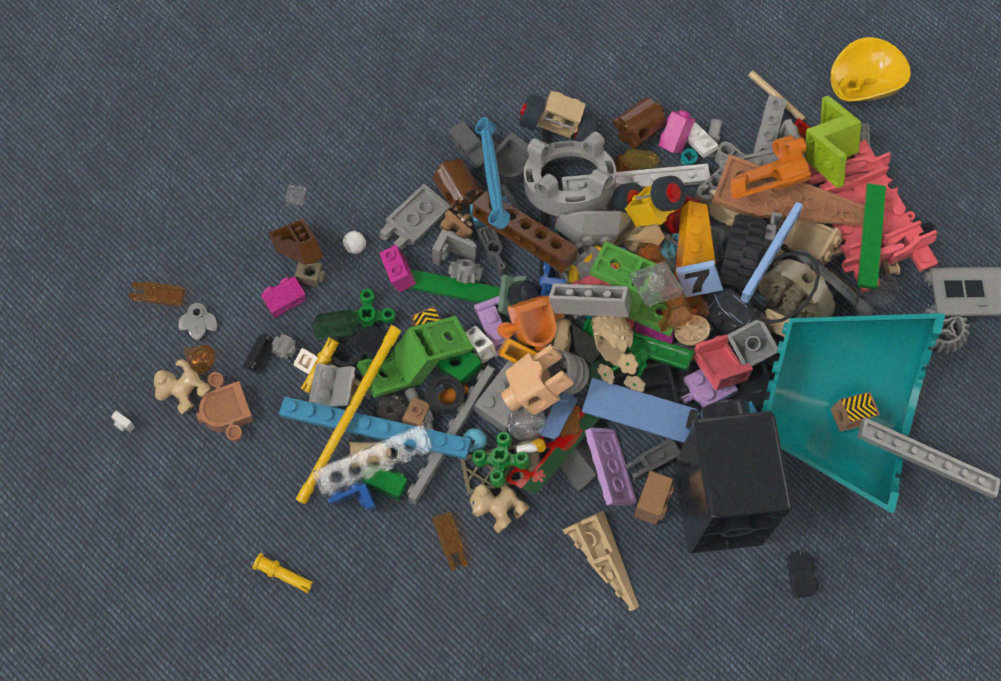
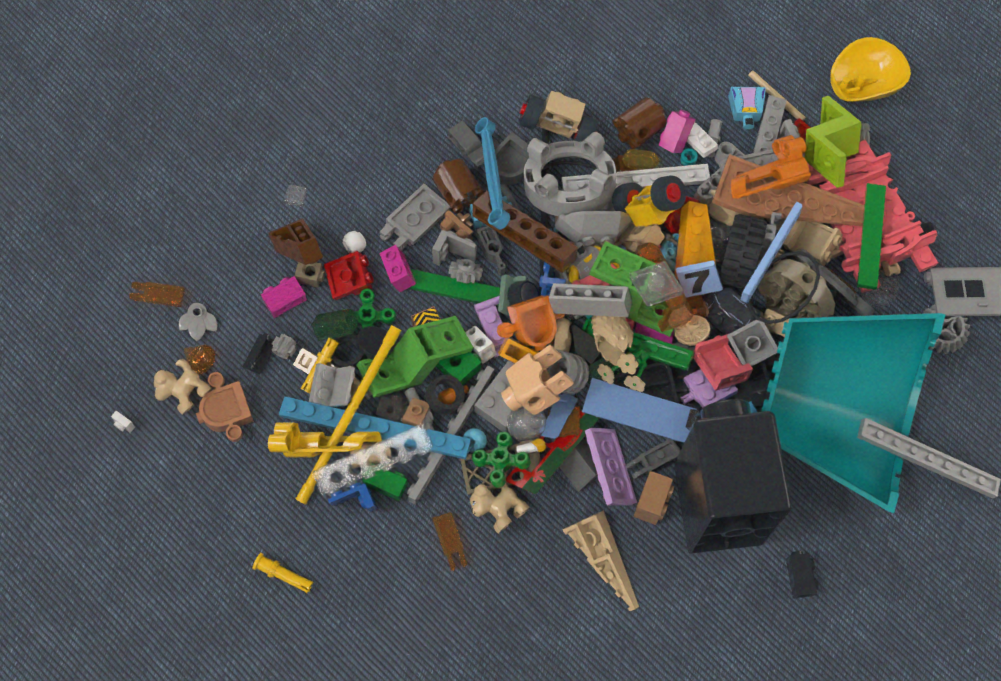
piece [831,392,879,432] -> none
none -> yellow panel [268,422,382,457]
none -> red plate [324,251,374,300]
none -> medium azure torso [728,87,766,129]

